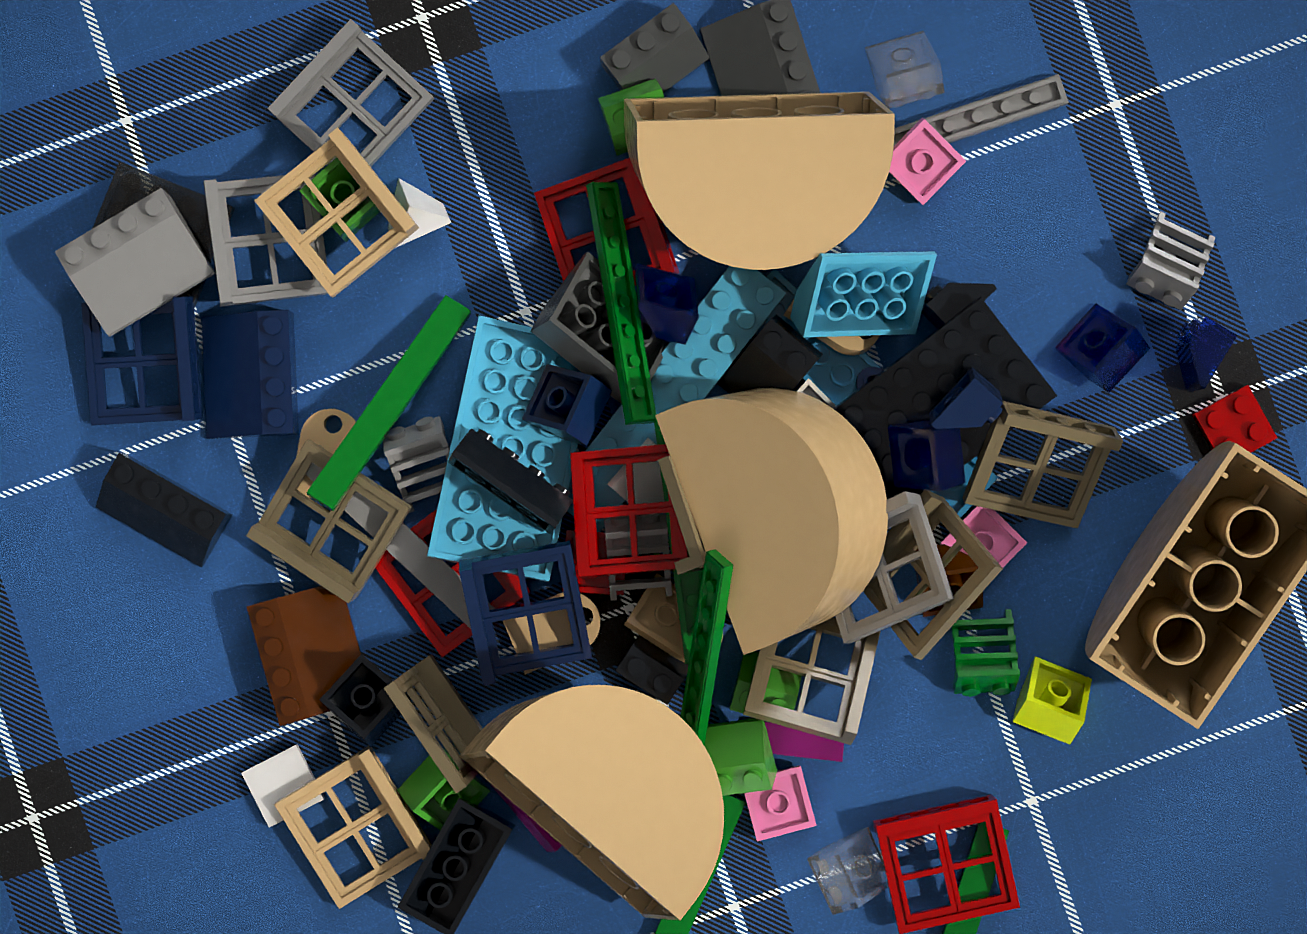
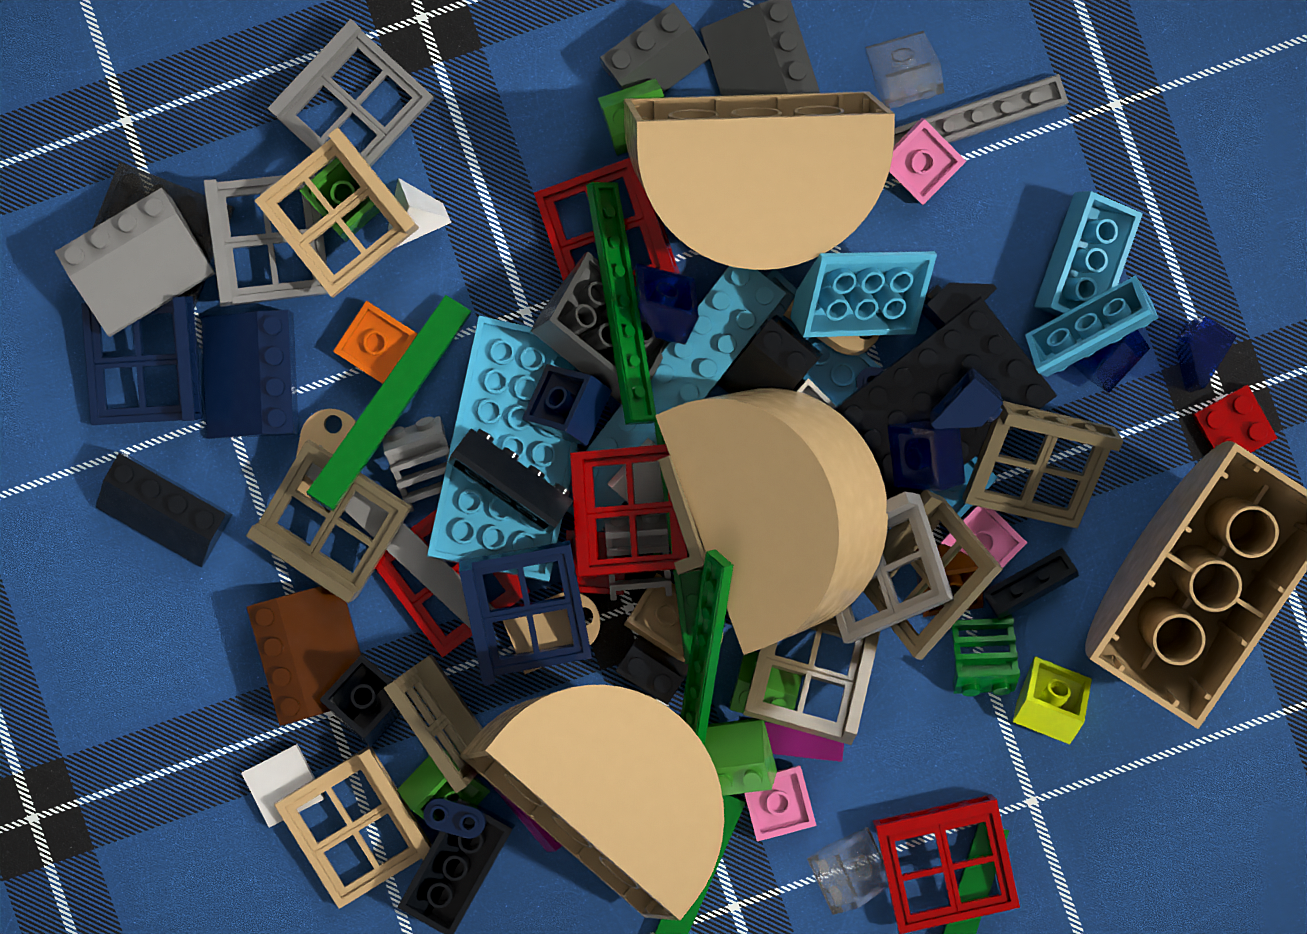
light grey plate [1126,211,1215,310] -> none
none -> orange plate [333,300,418,384]
none -> dark blue plate [423,797,486,839]
none -> black plate [983,548,1079,620]
none -> medium azure slope [1025,275,1158,377]
none -> medium azure slope [1034,191,1143,317]

